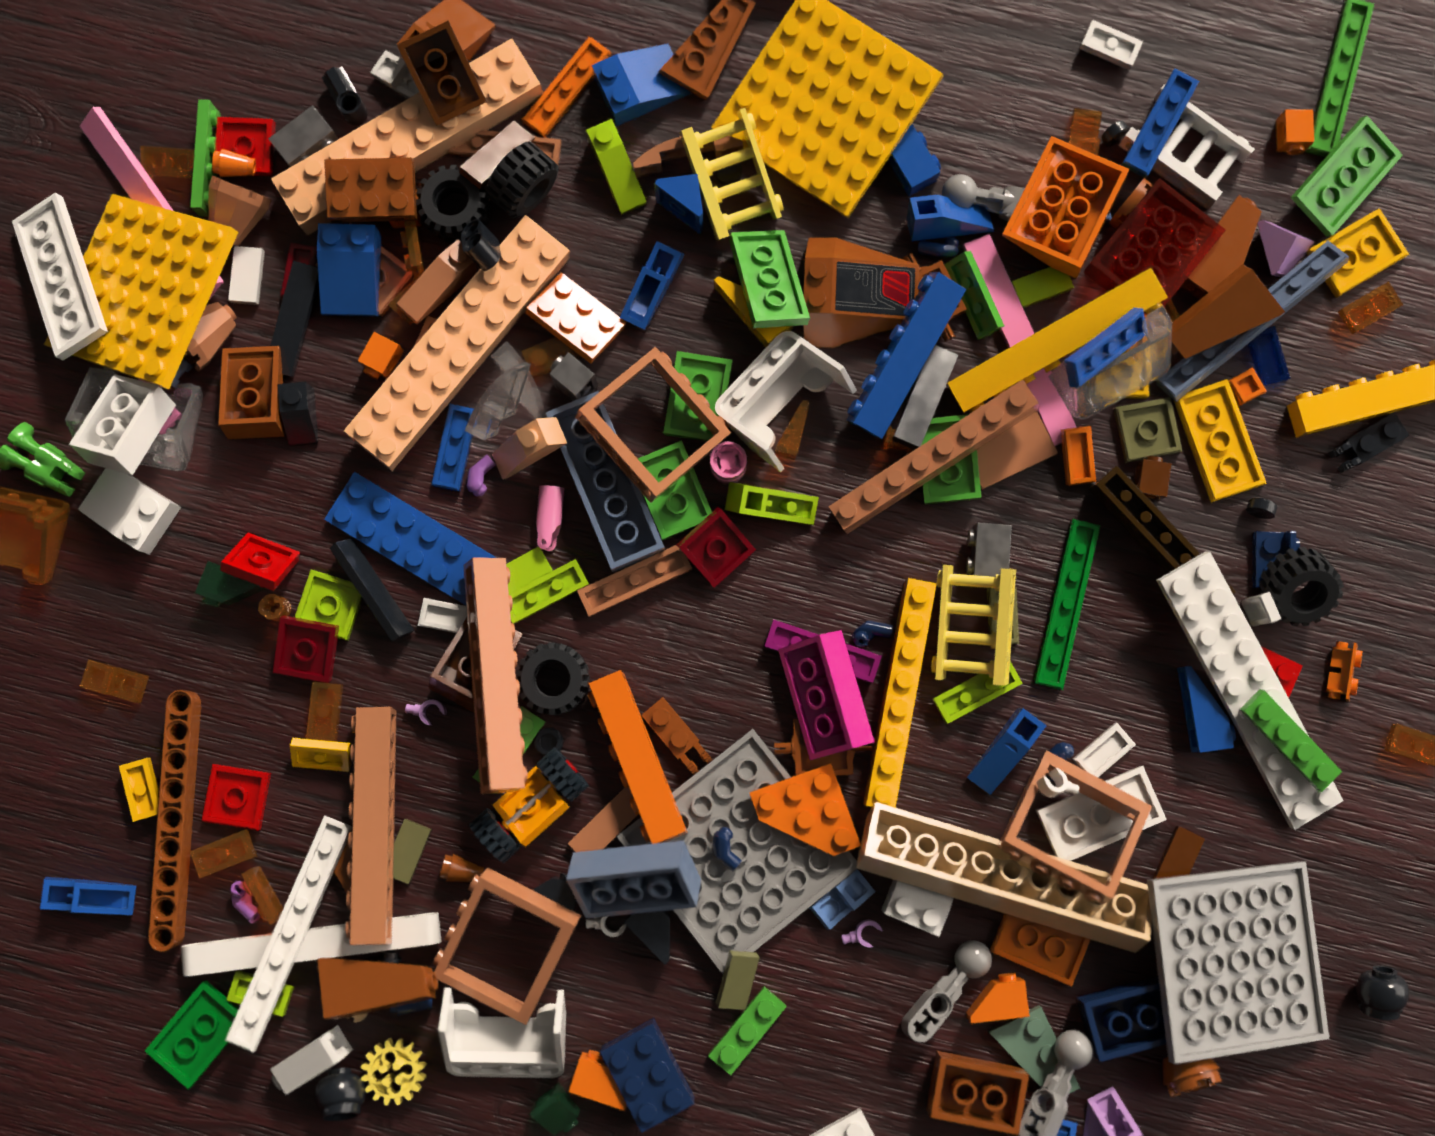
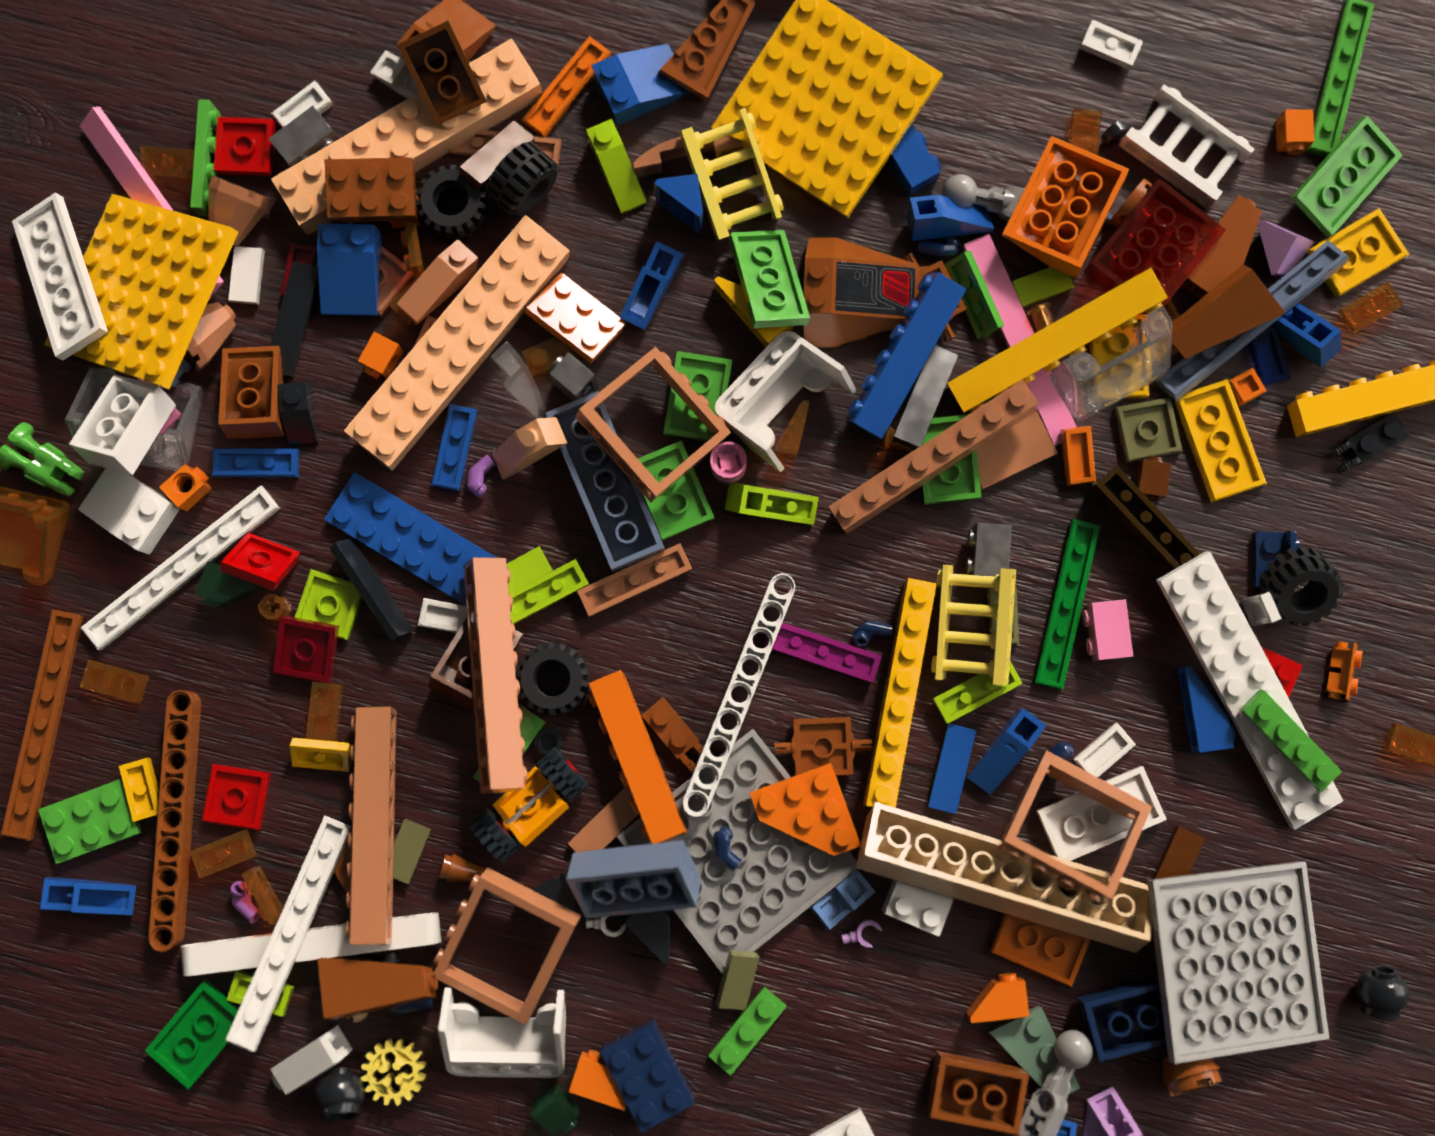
orange cone [212,149,256,177] -> none
black piece [322,67,368,125] -> none
lavender piece [405,700,447,725] -> none
black beam [461,219,501,271] -> none
clear slope [465,362,531,441] -> none
bright pink piece [536,485,565,551] -> none
dark red plate [676,507,756,588] -> none
dark pink slope [778,630,874,760] -> none
light grey beam [901,940,992,1042] -> none
white piece [1037,768,1079,797] -> none
blue tile [1064,307,1147,388] -> none
blue tile [1121,68,1199,179] -> none
black tile [1246,498,1277,519] -> none
none -> dark orange tile [1,609,84,841]
none -> bright green plate [38,779,143,864]
none -> white tile [81,486,281,650]
none -> orange brick [159,464,212,511]
none -> blue tile [212,448,300,478]
none -> white tile [271,81,333,128]
none -> white beam [683,573,795,817]
none -> blue tile [927,723,976,814]
none -> clear orange bush [1027,302,1055,332]
none -> bright pink brick [1083,599,1133,661]
none -> blue slope [1271,303,1341,368]

